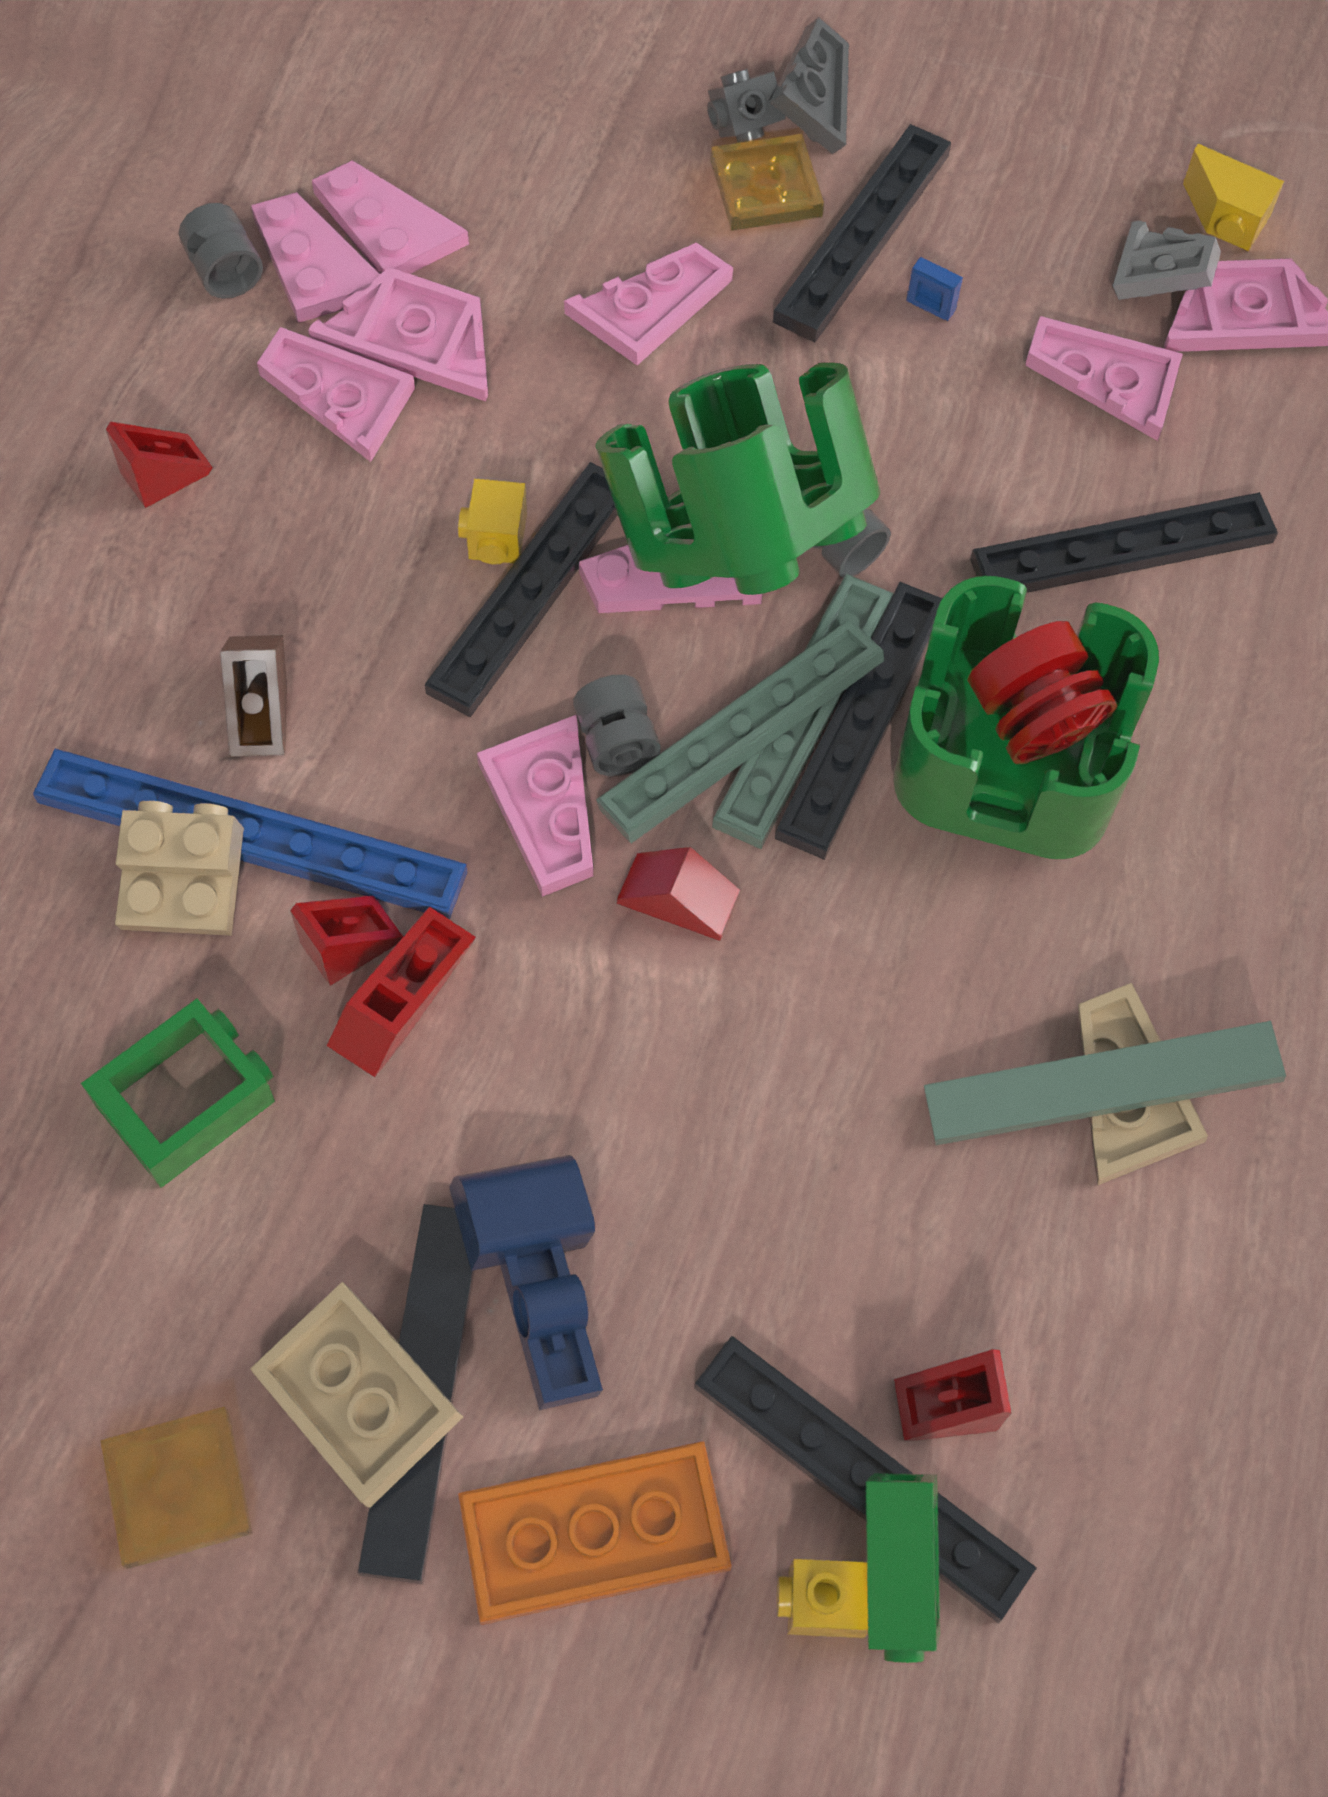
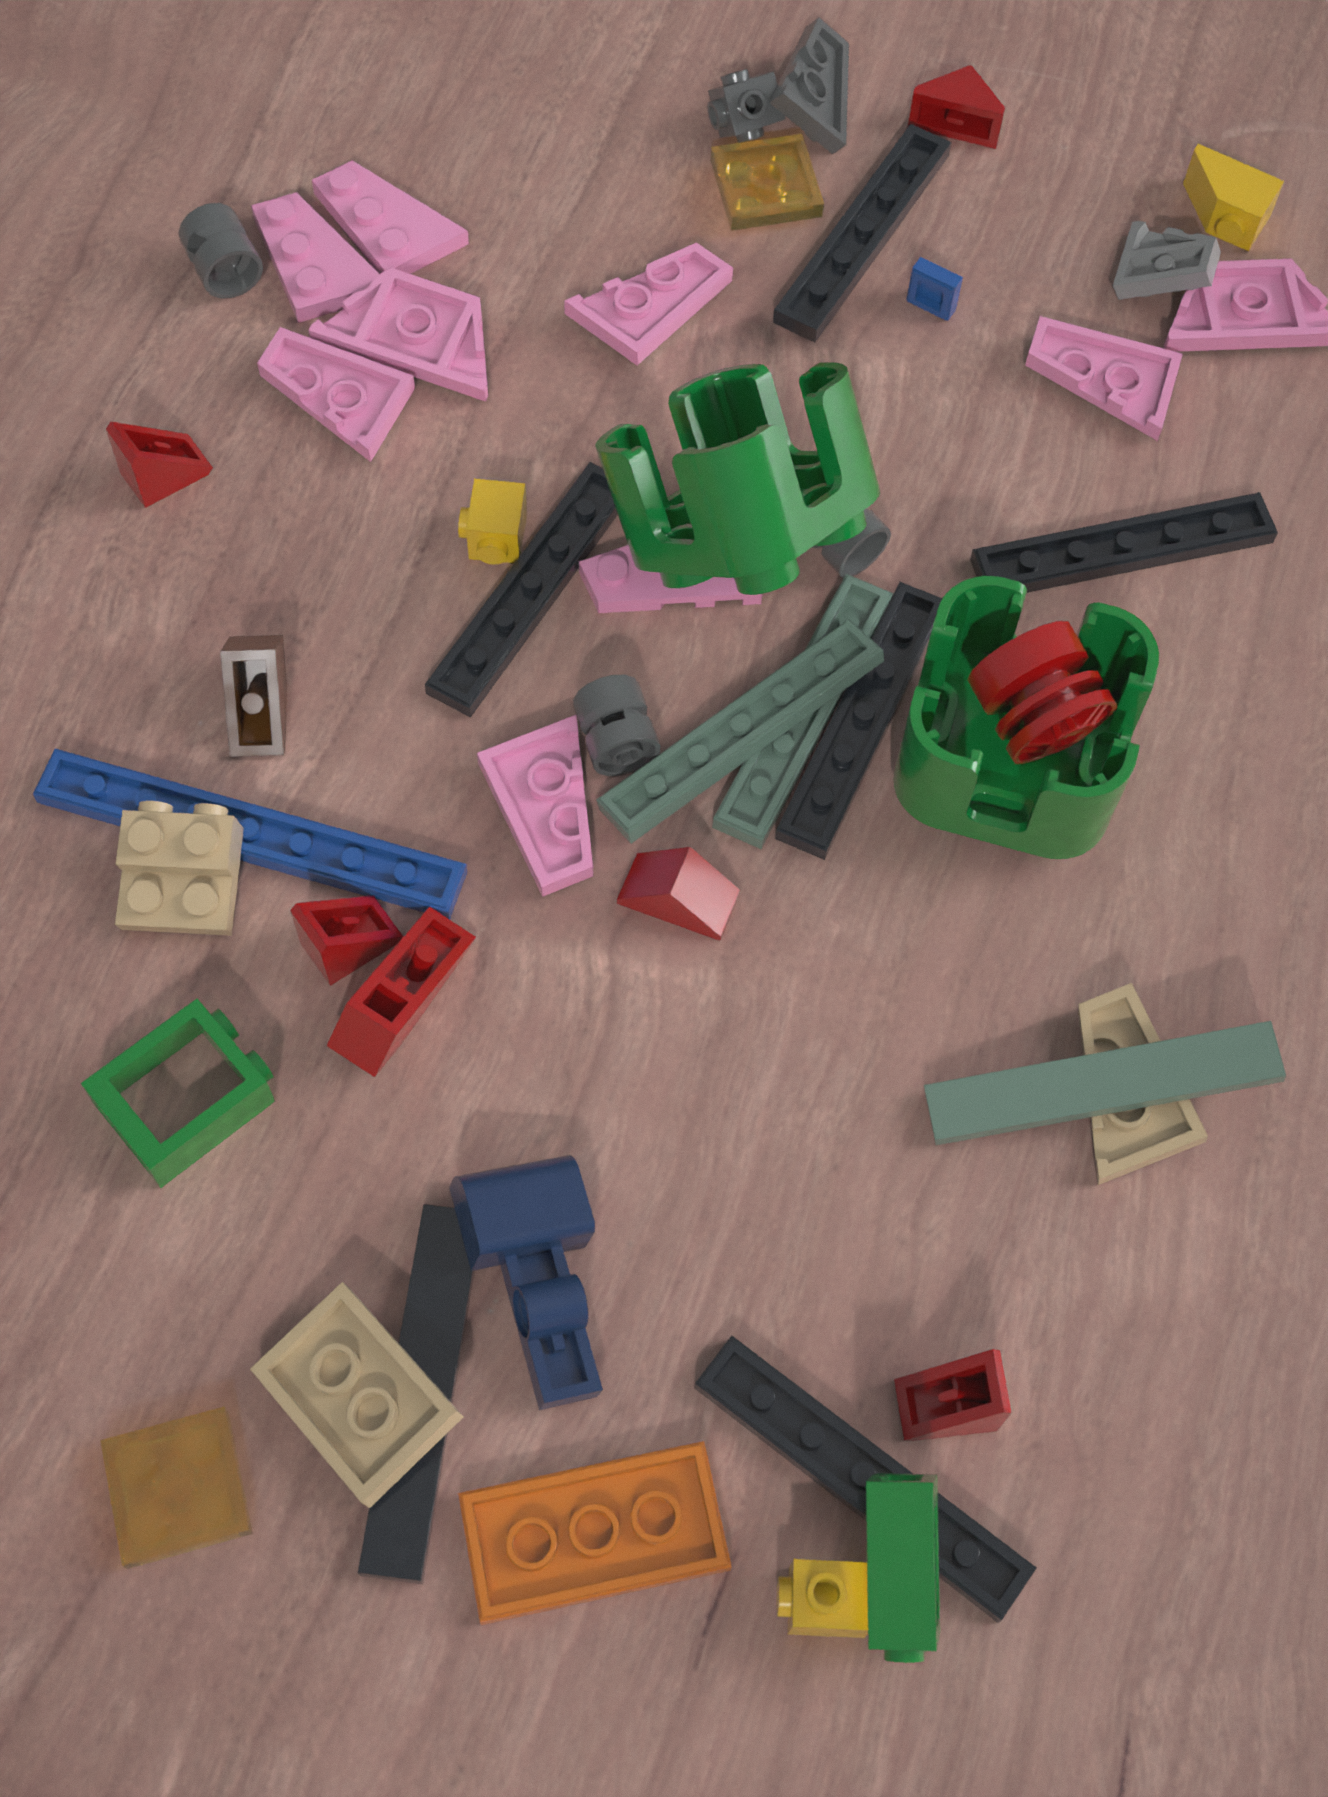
none -> red slope [907,65,1006,149]

